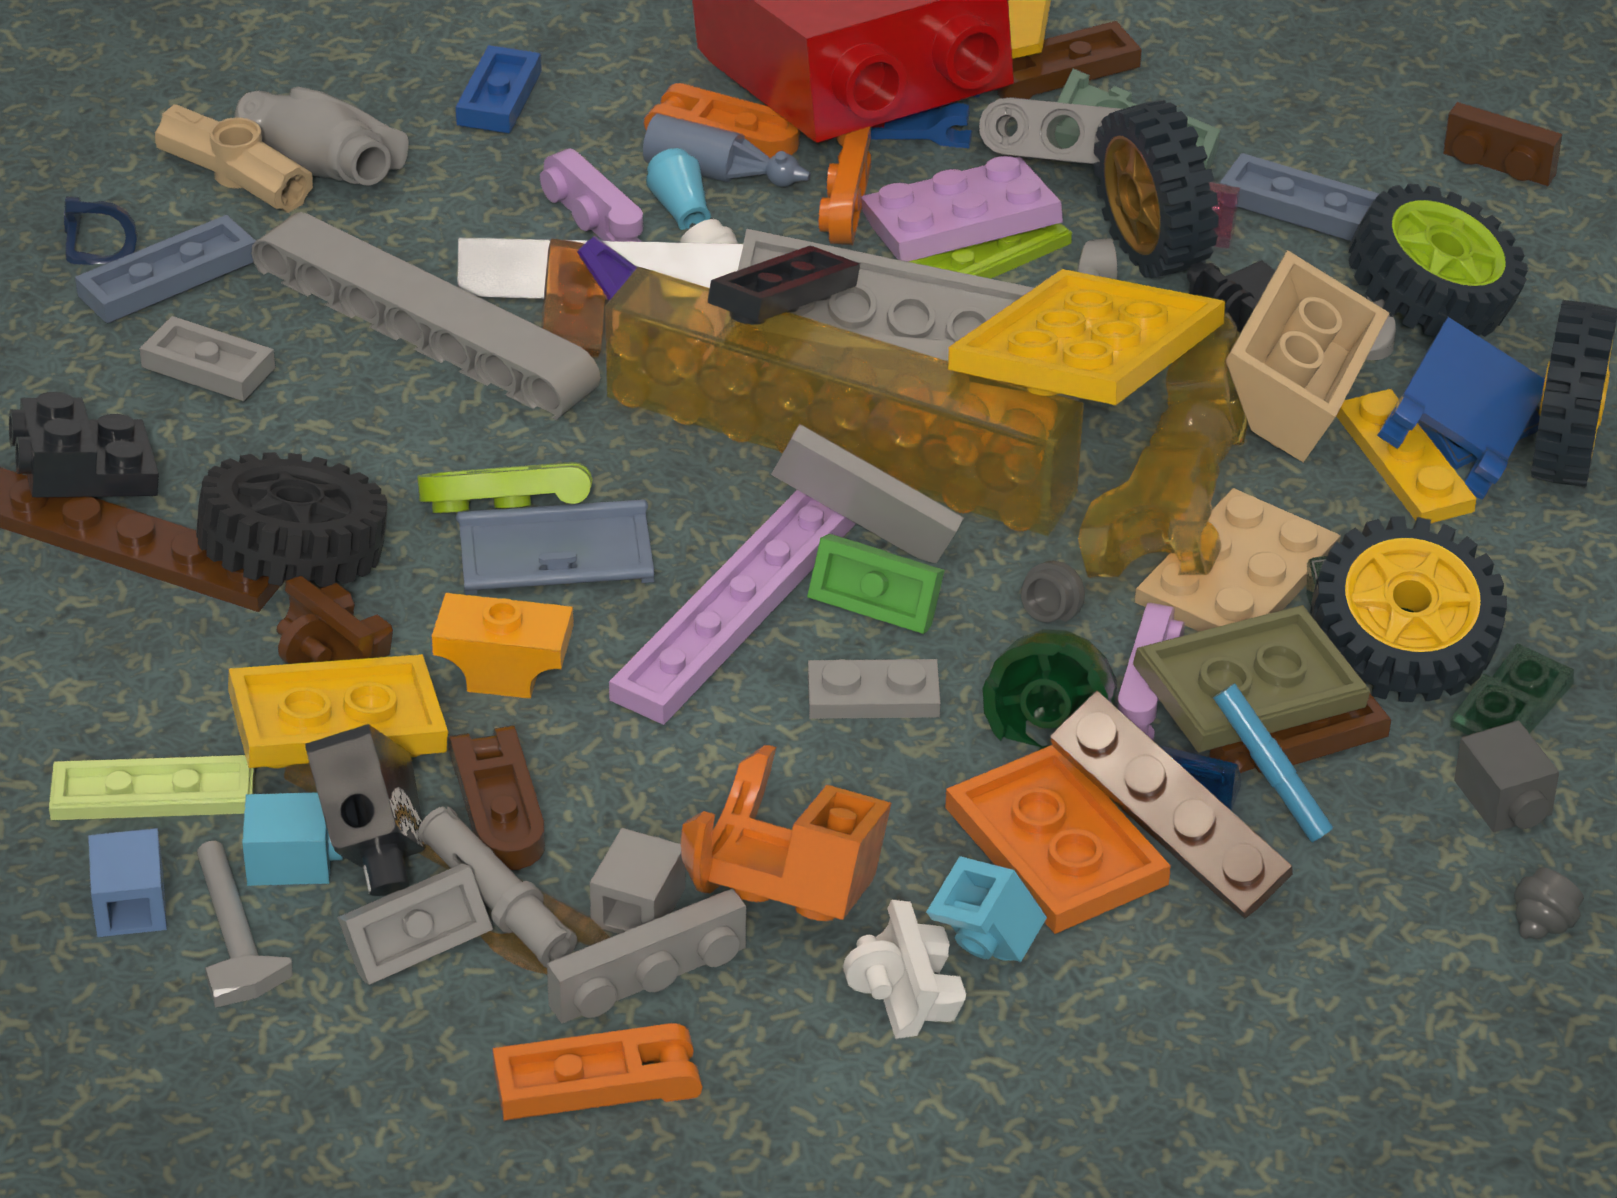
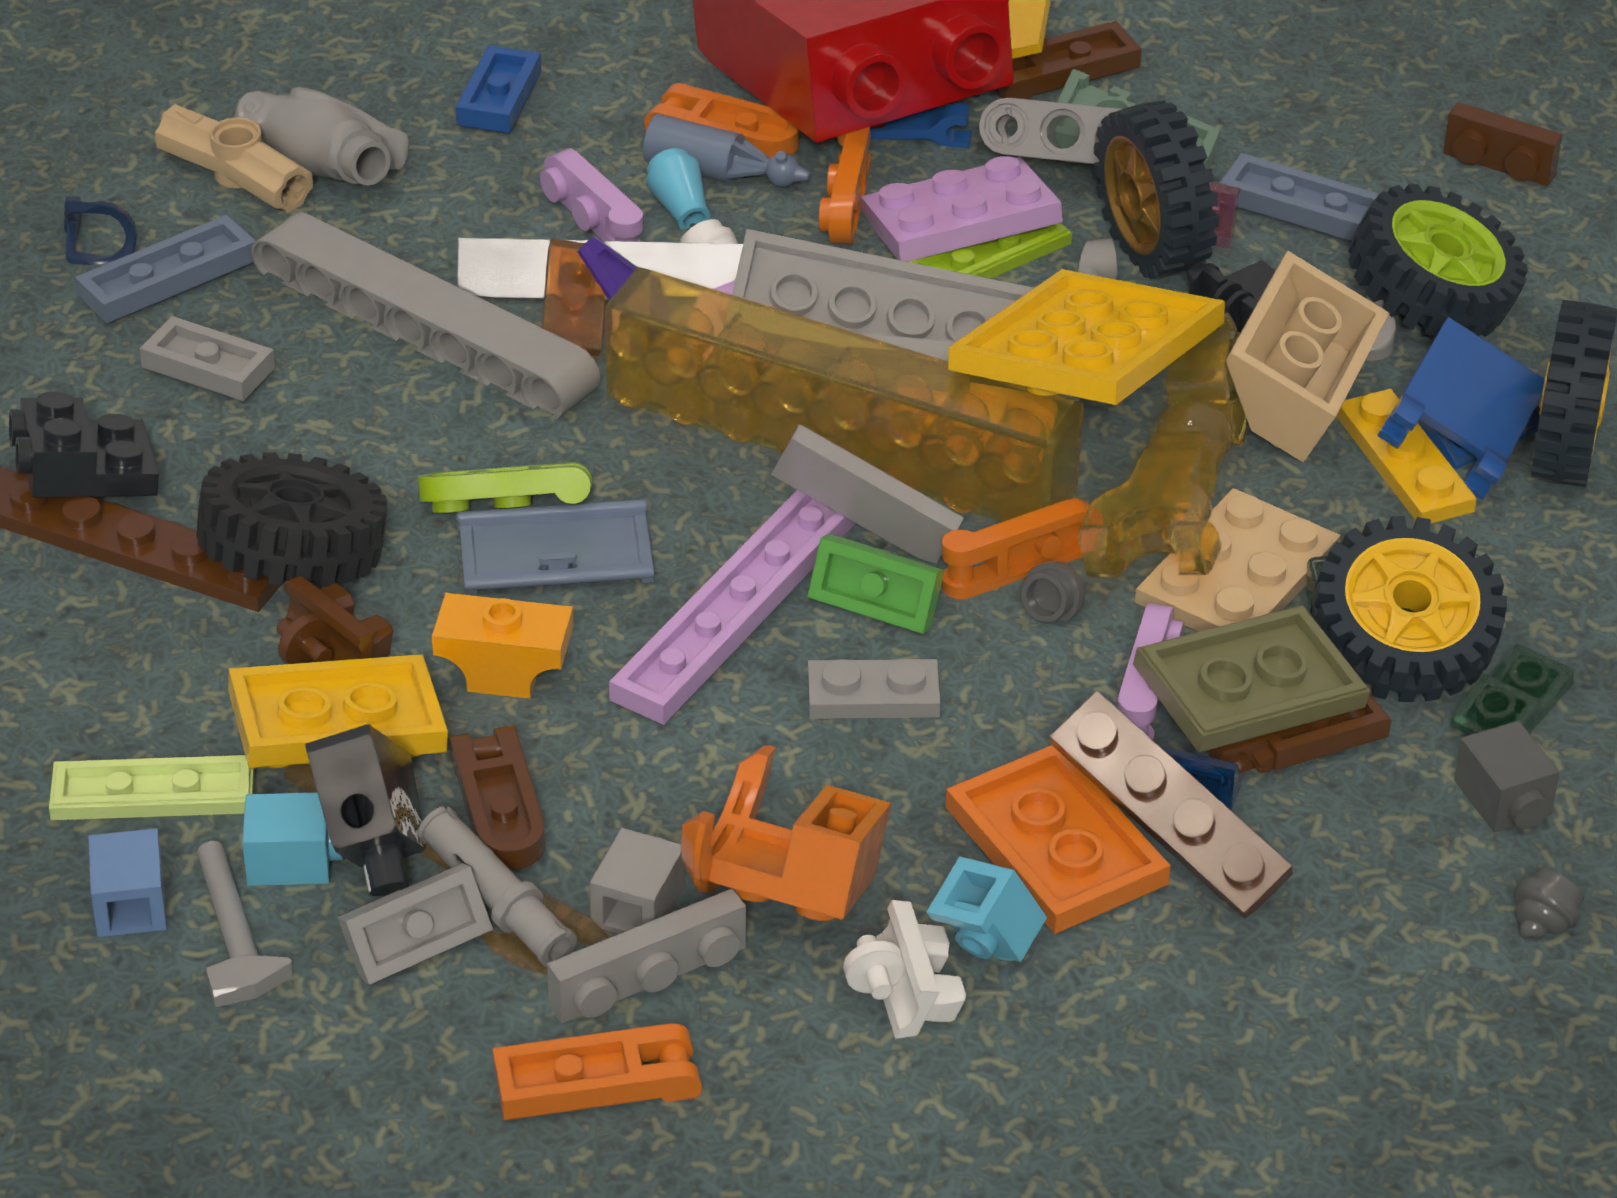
black plate [707,245,860,325] -> none
dark green cylinder [982,629,1118,751] -> none
dark azure piece [1213,683,1333,842] -> none
none -> orange plate [942,498,1105,599]

